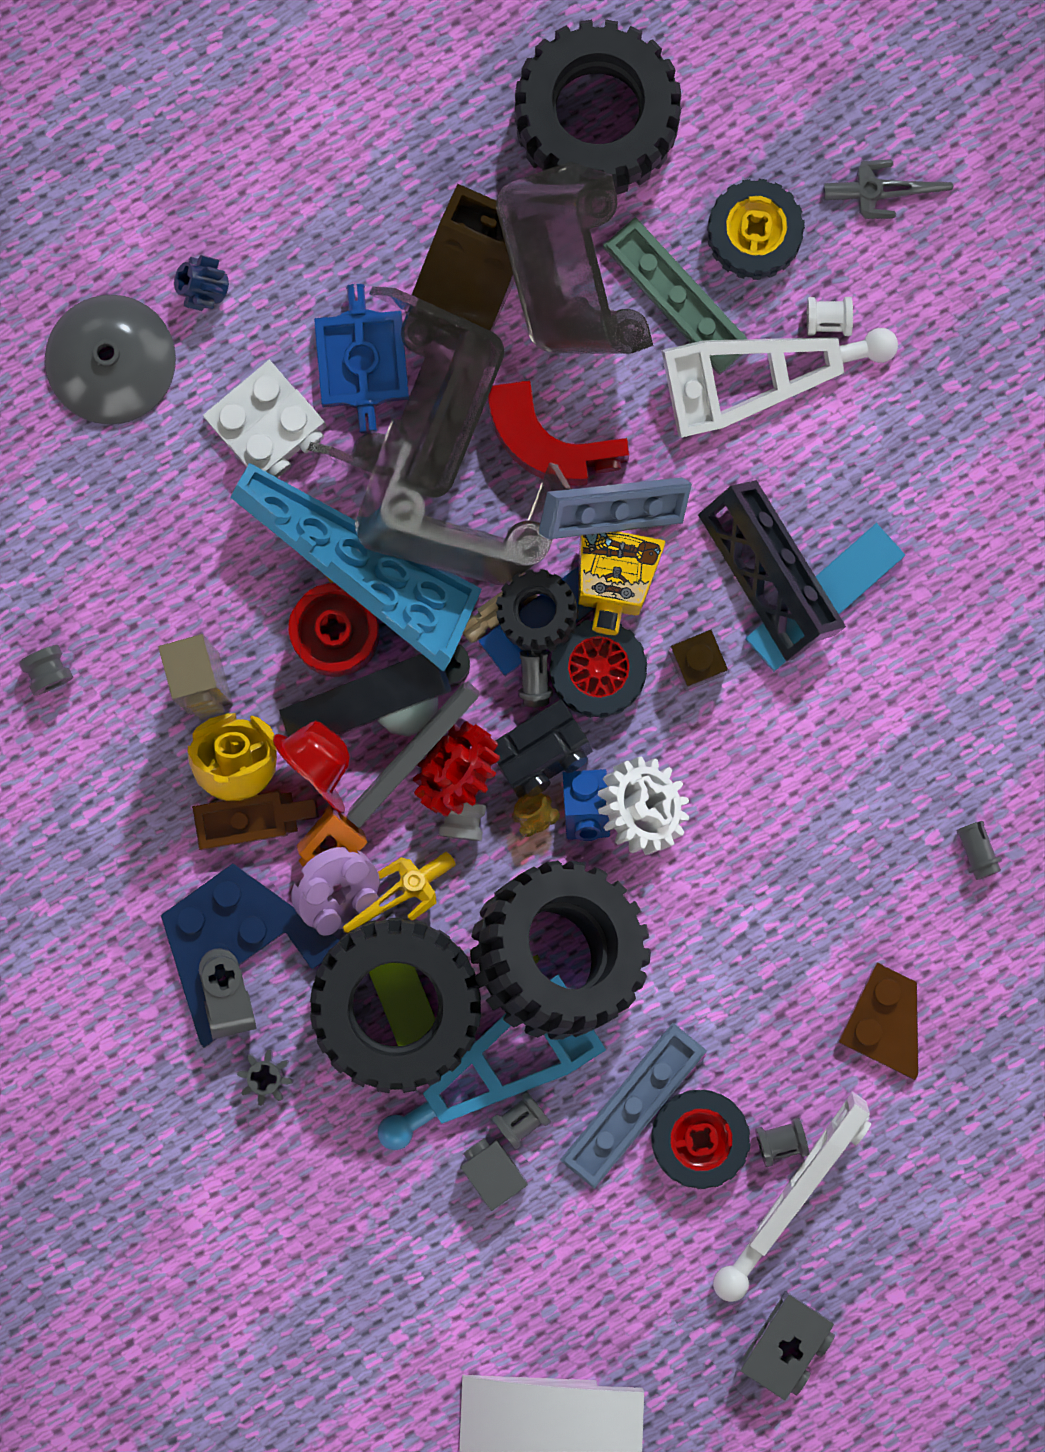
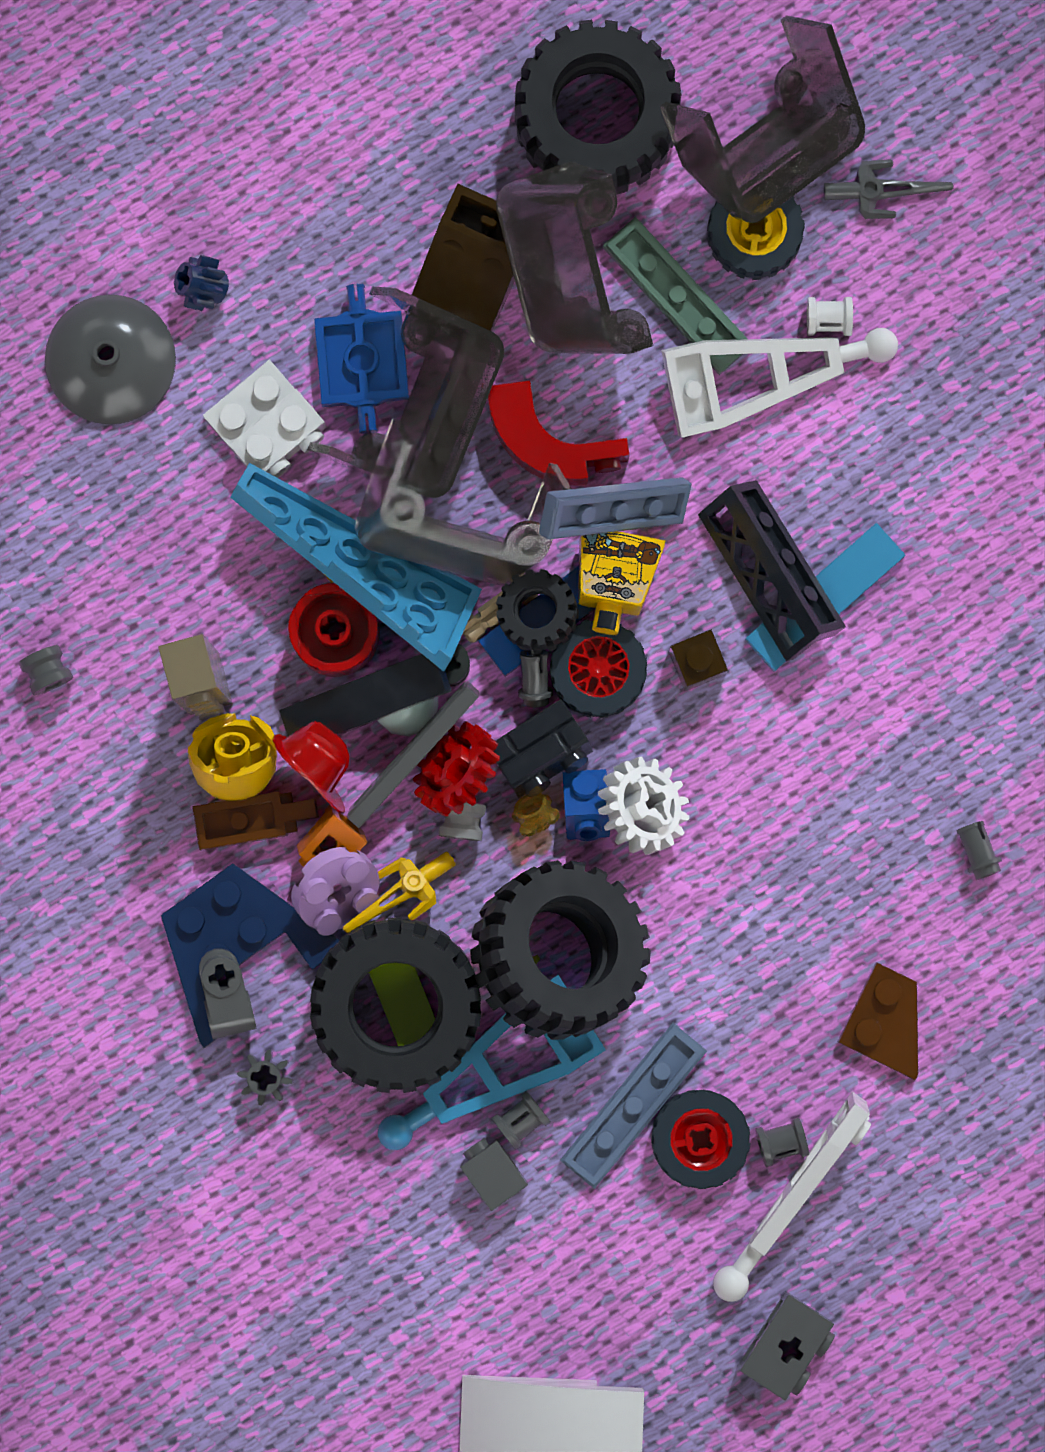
none -> clear smoke windscreen [660,15,865,223]

